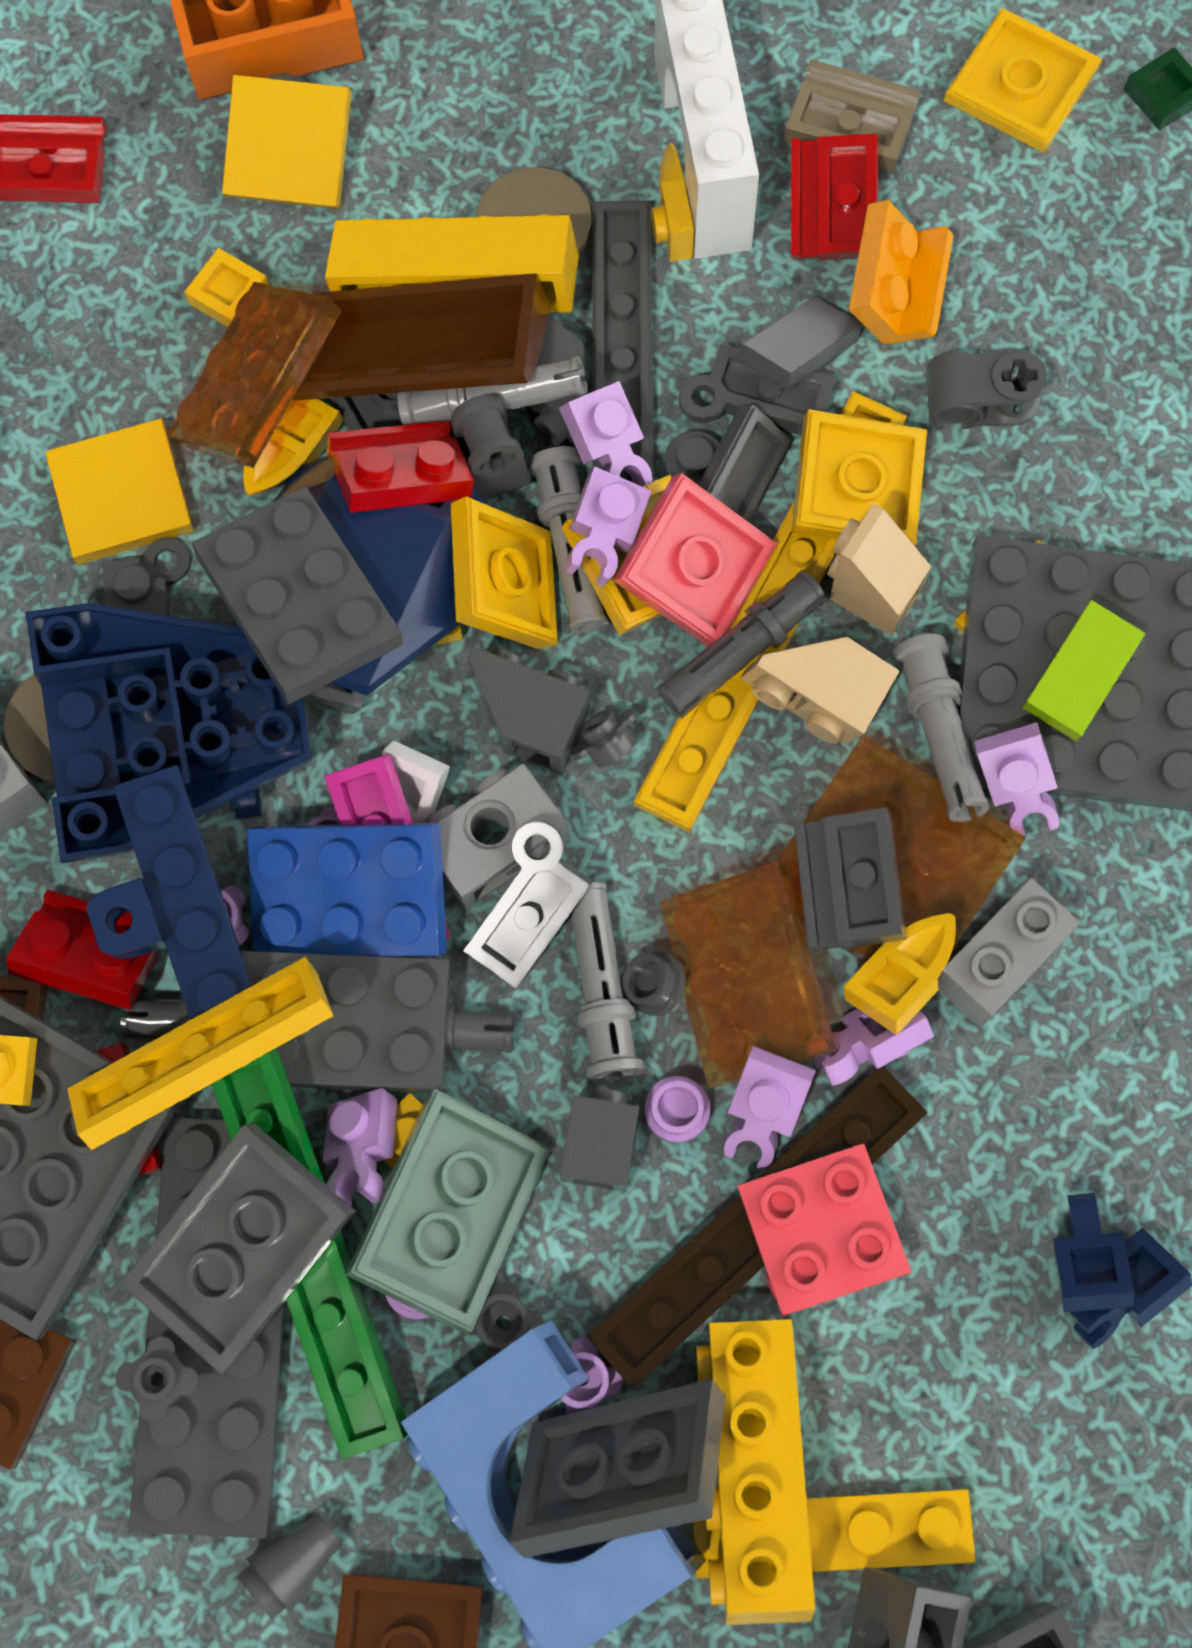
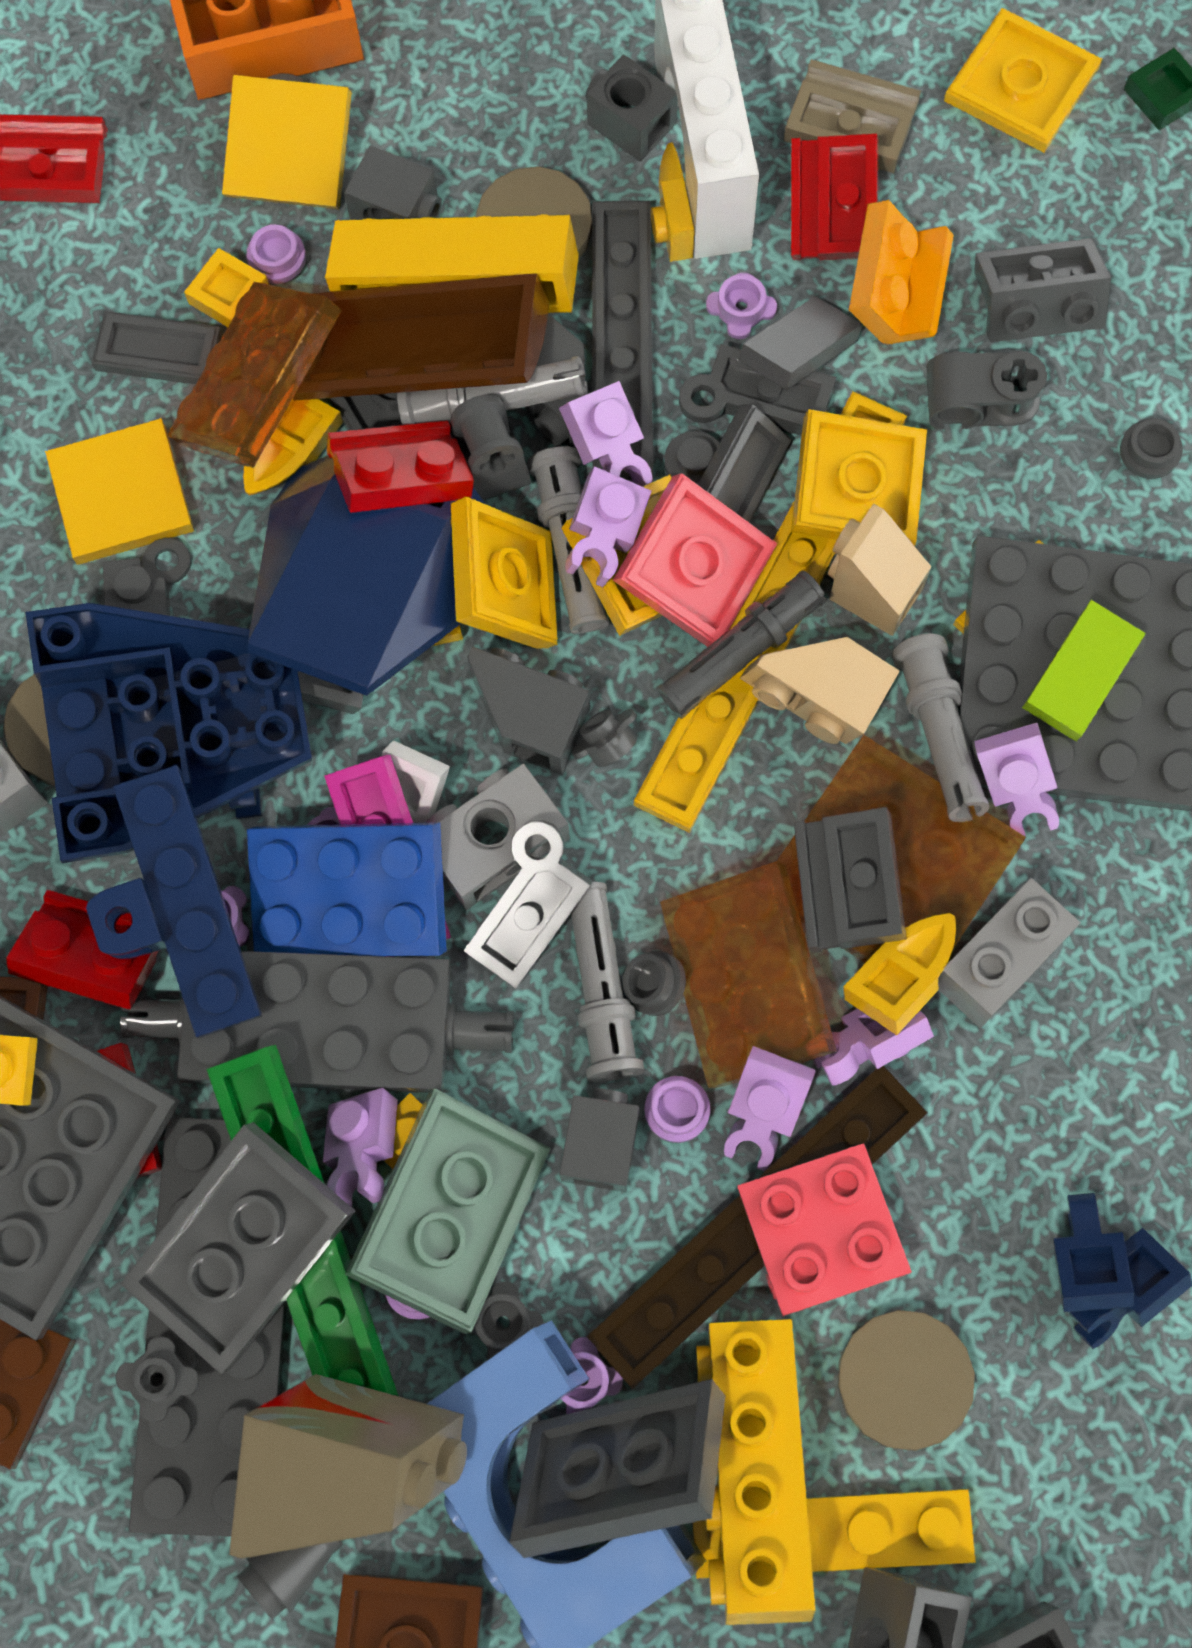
yellow plate [67,956,334,1150] -> none
dark grey plate [192,486,403,705] -> none
none -> dark grey tile [92,311,222,387]
none -> dark tan slope [229,1374,467,1559]
none -> lavender plate [246,225,306,284]
none -> dark grey brick [344,145,442,220]
none -> dark grey brick [586,54,678,162]
none -> lavender plate [706,273,777,339]
none -> dark tan tile [838,1310,975,1451]
none -> dark grey bracket [974,238,1111,342]
none -> dark grey plate [1120,418,1183,479]

